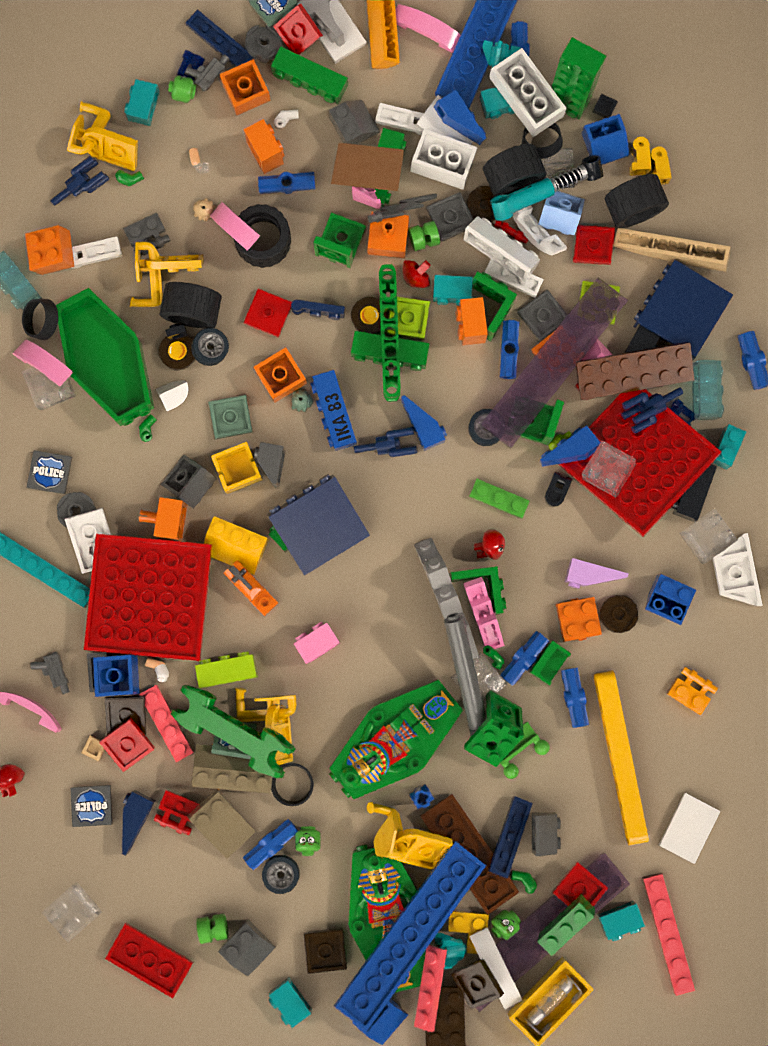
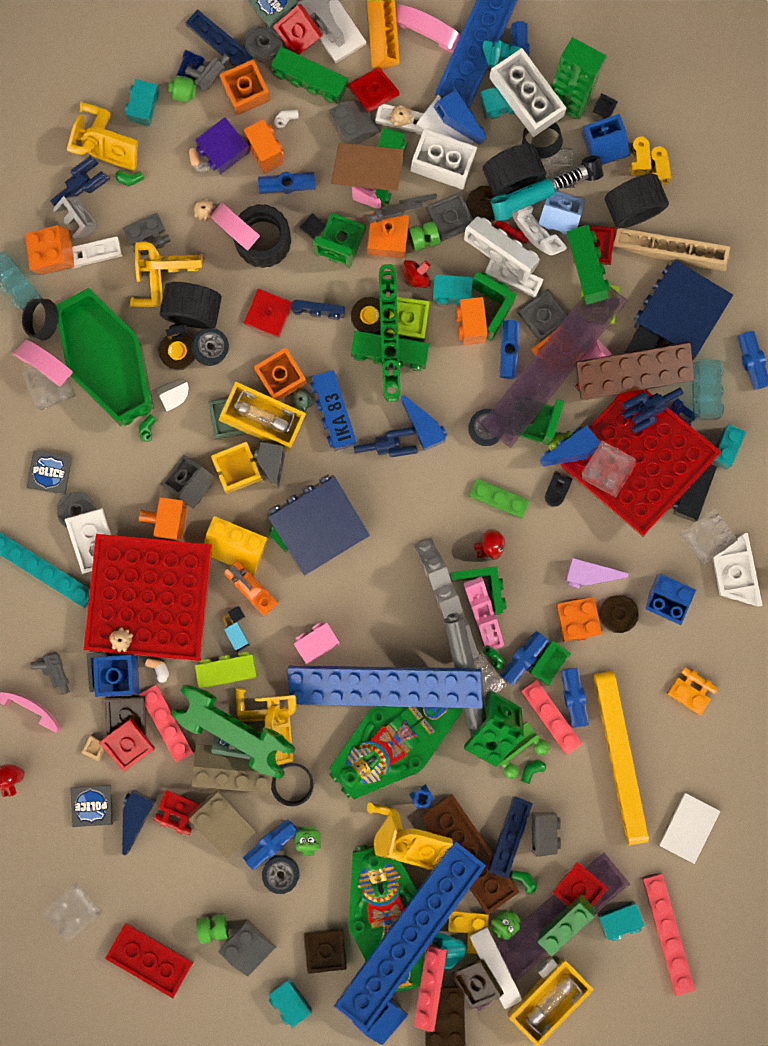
none -> light grey window [53,196,97,239]
none -> tan animal [110,628,133,652]
none -> dark purple brick [196,117,250,175]
none -> yellow piece [219,382,306,452]
none -> piece [222,606,250,652]
none -> plate [287,665,483,708]
none -> black plate [300,213,326,240]
none -> red plate [348,67,399,113]
none -> tan animal [389,105,412,127]
none -> green arm [520,760,546,784]
none -> coral plate [521,680,582,755]
none -> white tile [537,957,558,979]
none -> green brick [566,224,611,305]

